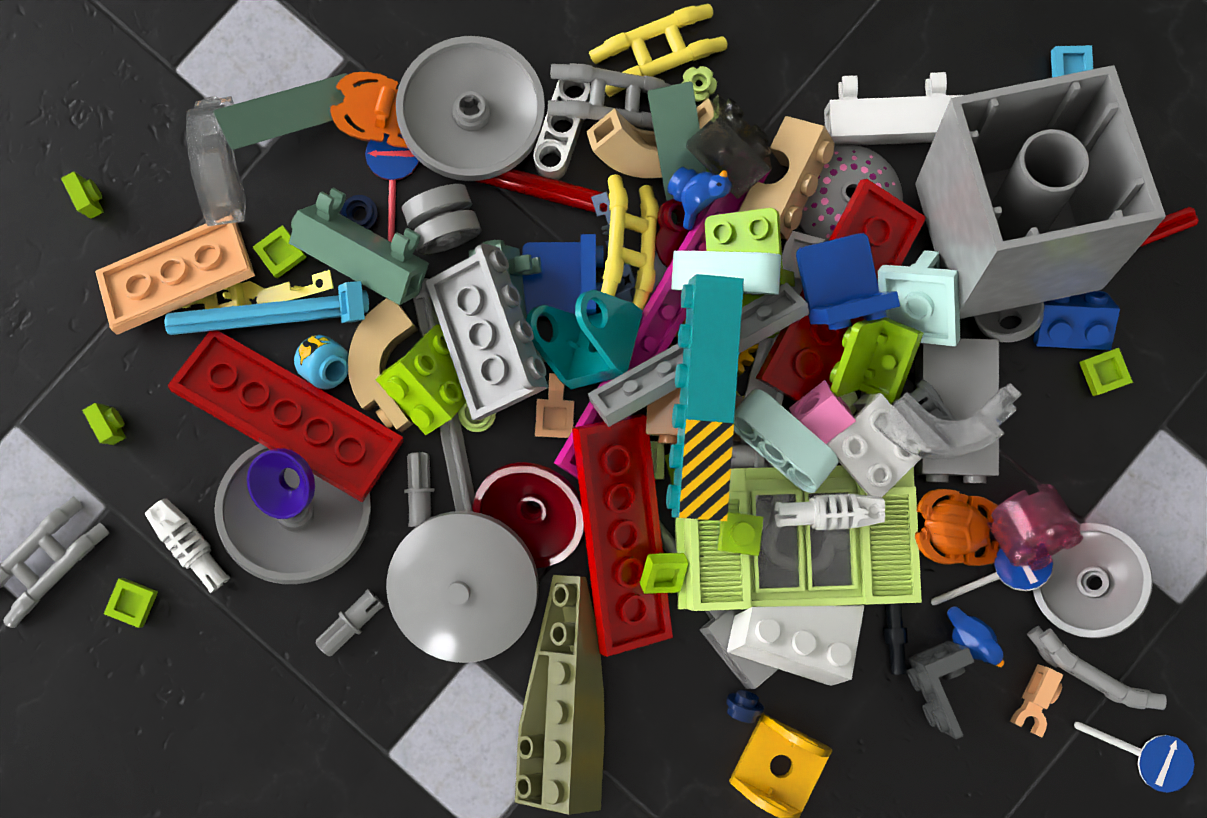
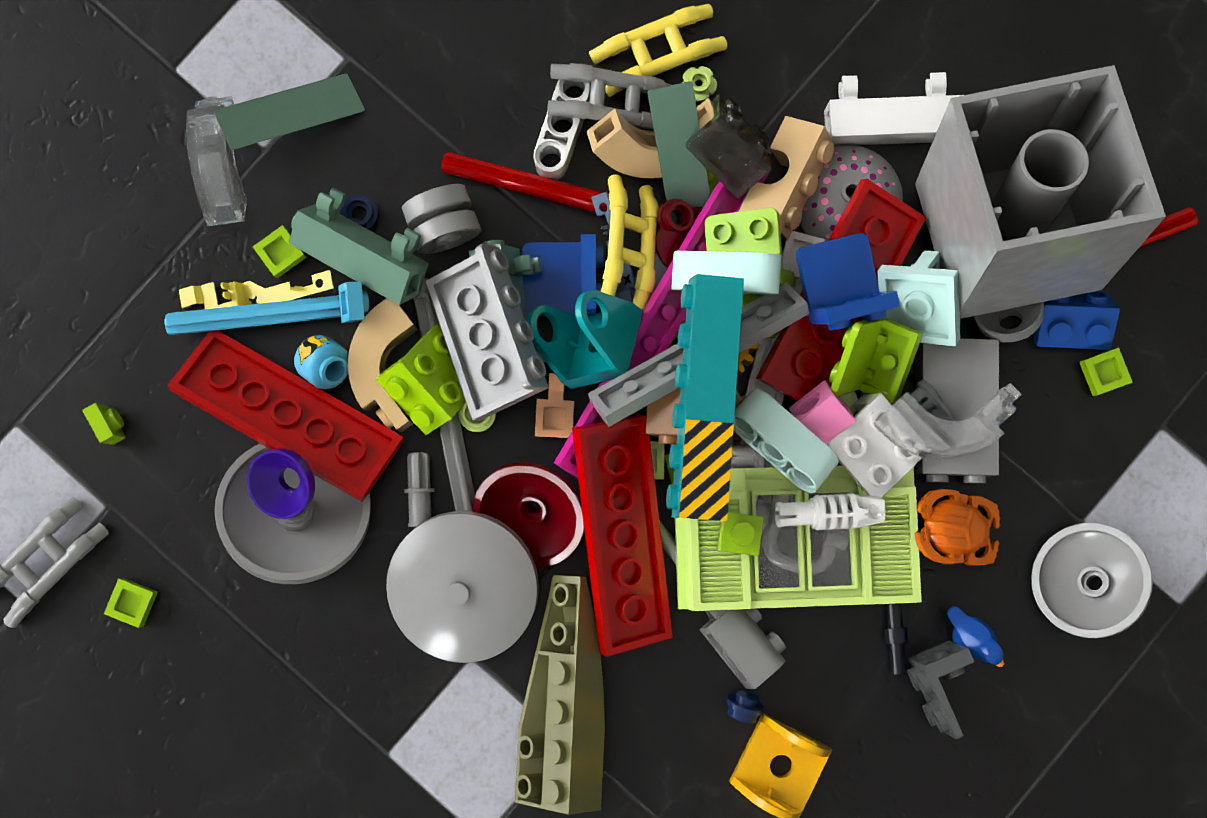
lime plate [61,171,104,219] -> none
light nougat tile [95,213,255,335] -> none
white hinge [145,498,230,594] -> none
light grey axle [315,589,385,656] -> none
orange shield [330,72,408,148] -> none
blue piece [365,133,419,242] -> none
light grey dish [396,36,545,181] -> none
lime plate [640,553,689,594] -> none
blue animal [667,167,732,230] -> none
white wedge [727,605,864,686] -> none
piece [931,537,1053,606] -> none
clear pink brick [987,484,1083,571] -> none
light nougat plate [1010,664,1063,737] -> none
light grey piece [1027,626,1167,710] -> none
medium azure plate [1051,45,1093,77] -> none
blue piece [1074,722,1195,793] -> none

